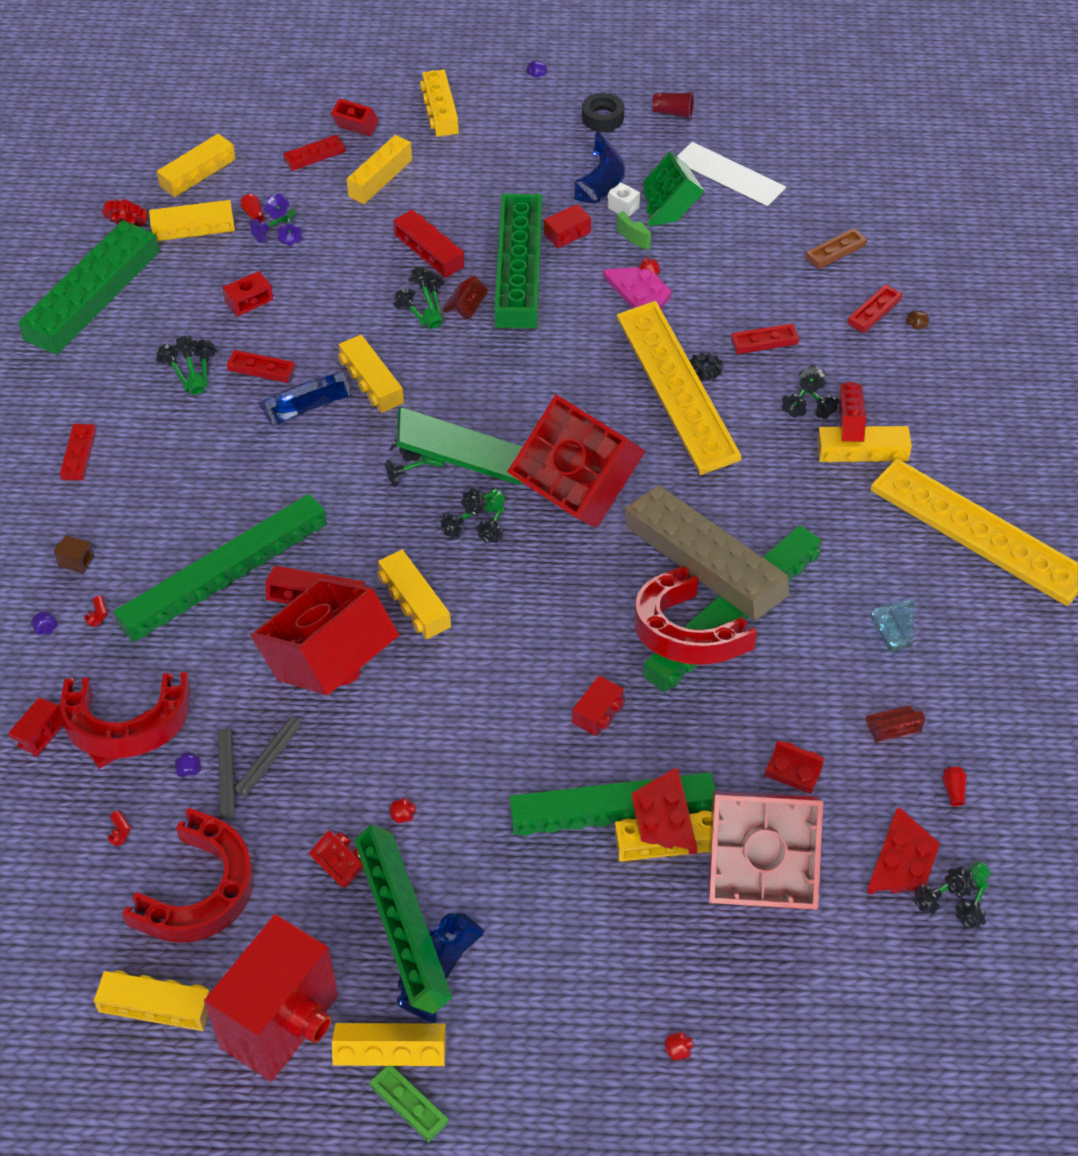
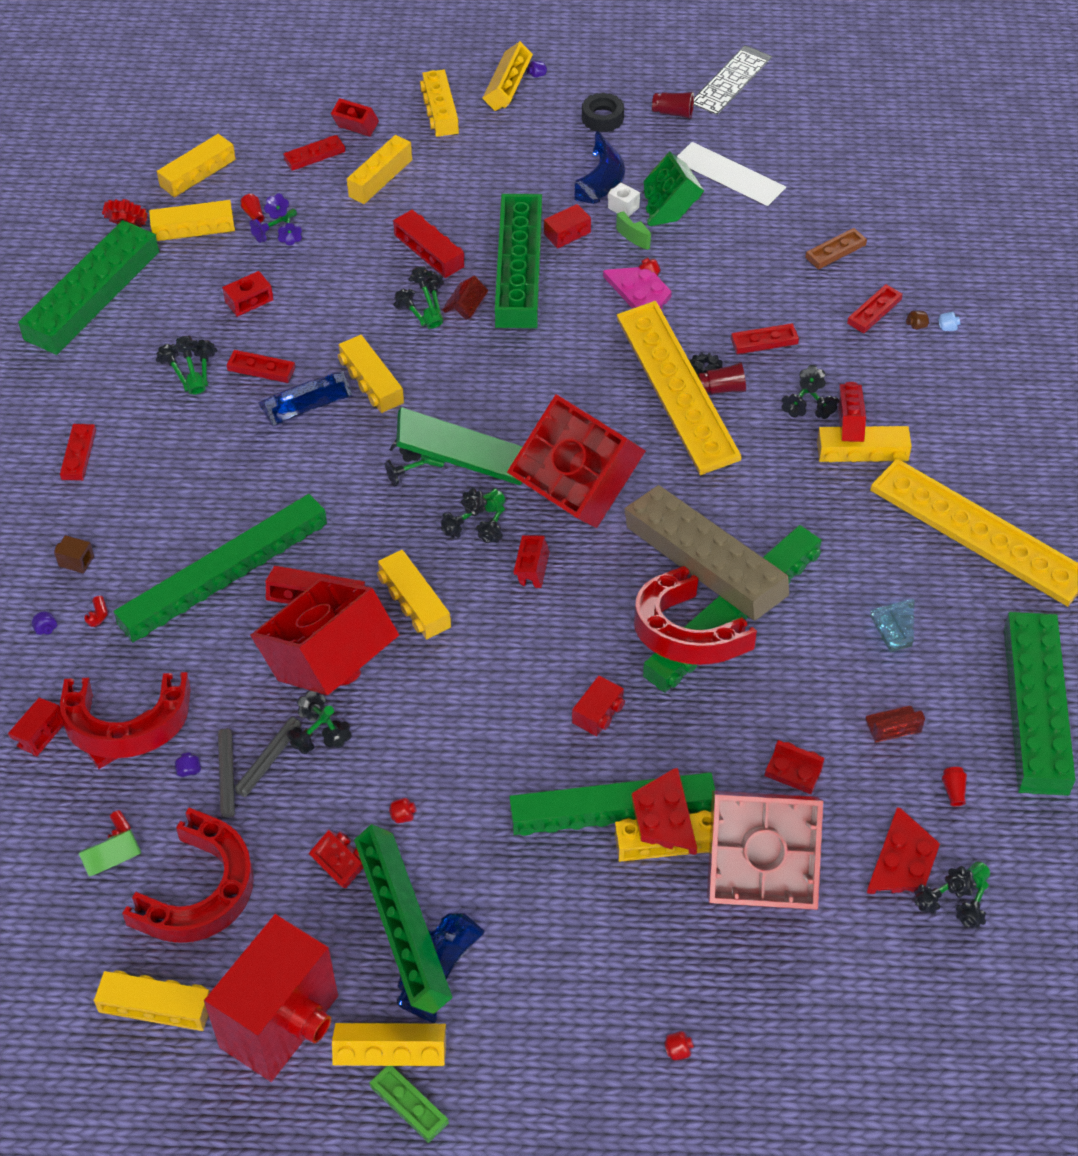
none -> bright green slope [79,829,141,877]
none -> black plant [287,691,352,754]
none -> yellow brick [482,41,533,111]
none -> red hinge [513,535,550,588]
none -> sticker [694,45,773,115]
none -> dark red plant [698,362,746,394]
none -> light blue piece [938,312,961,331]
none -> green brick [1004,612,1076,796]

